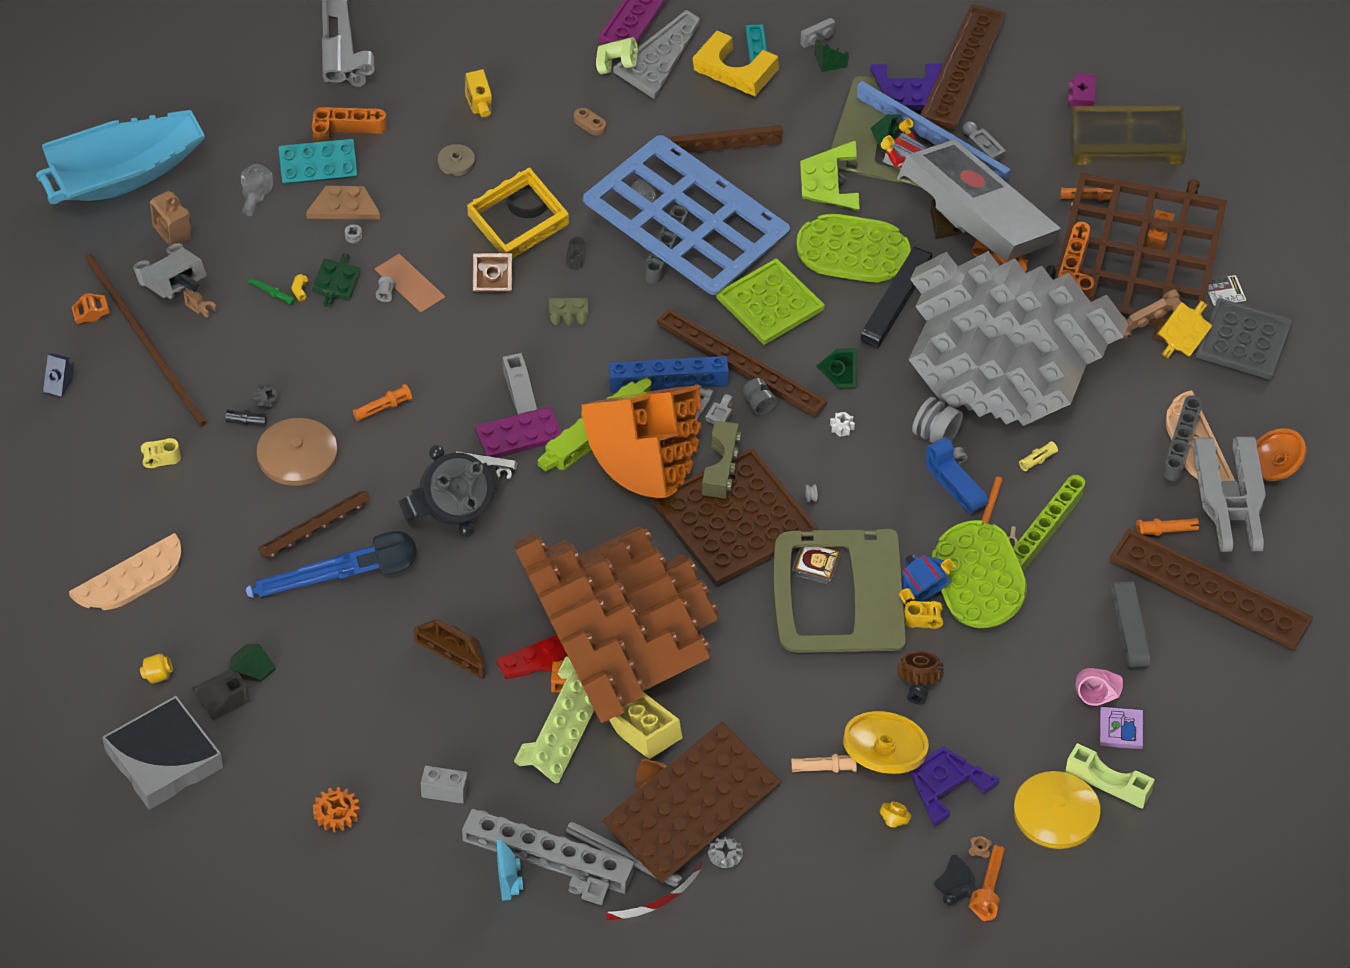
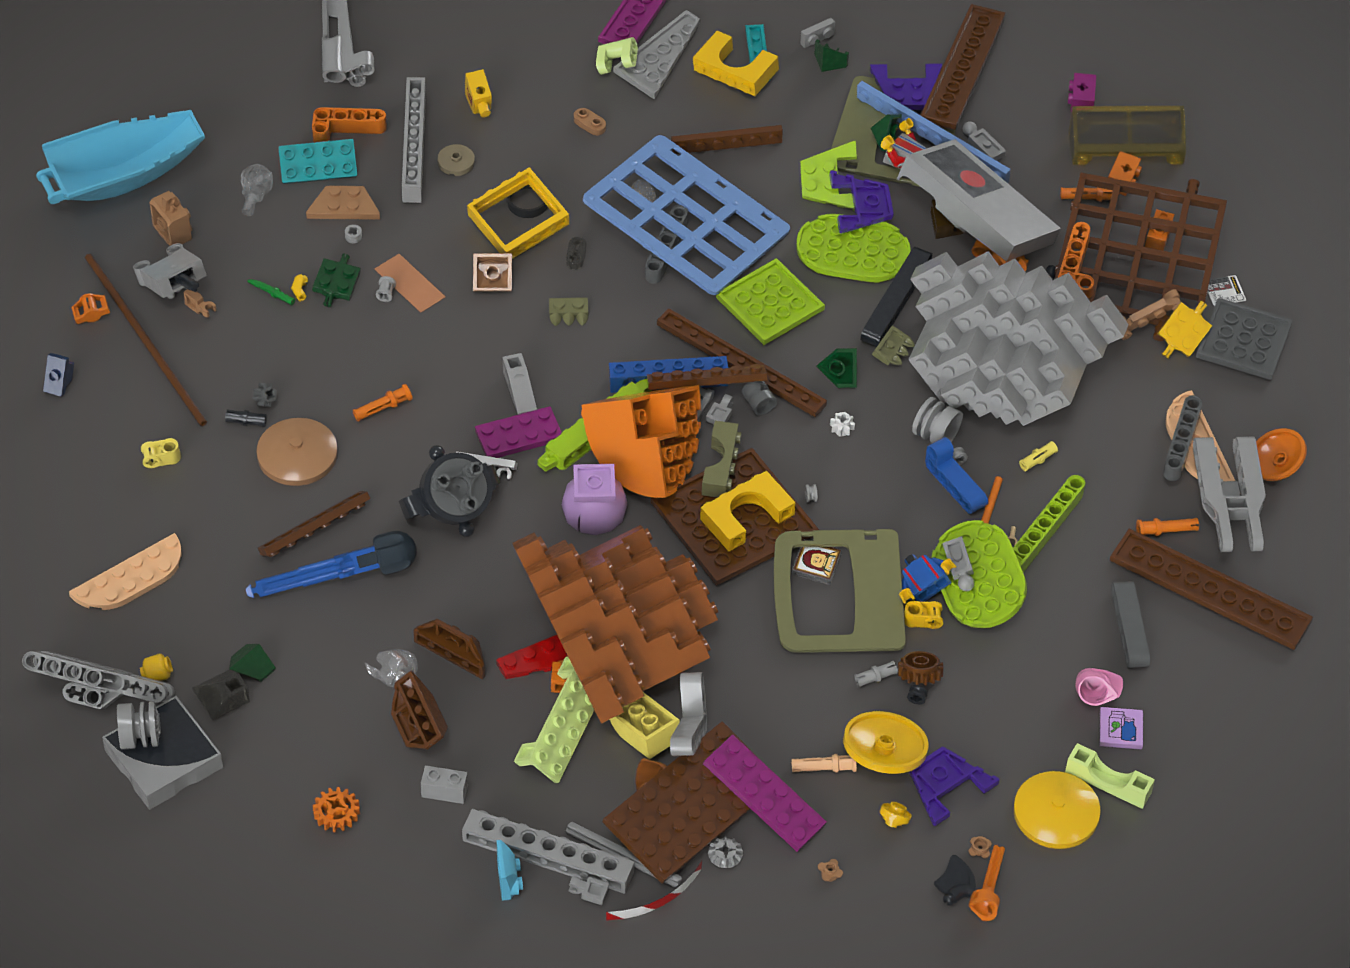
none -> light grey beam [22,651,175,709]
none -> light grey wheel [117,701,161,749]
none -> clear helmet [365,649,418,687]
none -> reddish brown wedge [391,671,448,750]
none -> light grey brick [402,77,426,203]
none -> lavender plate [561,464,627,535]
none -> reddish brown plate [647,364,767,390]
none -> light grey beam [670,672,707,756]
none -> yellow arch [700,471,795,551]
none -> magenta plate [703,735,827,852]
none -> medium nougat plate [818,859,843,882]
none -> dark purple wing [829,170,894,233]
none -> light grey pin [854,661,898,687]
none -> olive plate [872,325,915,365]
none -> light grey plate [943,536,974,591]
none -> orange brick [1108,151,1142,196]

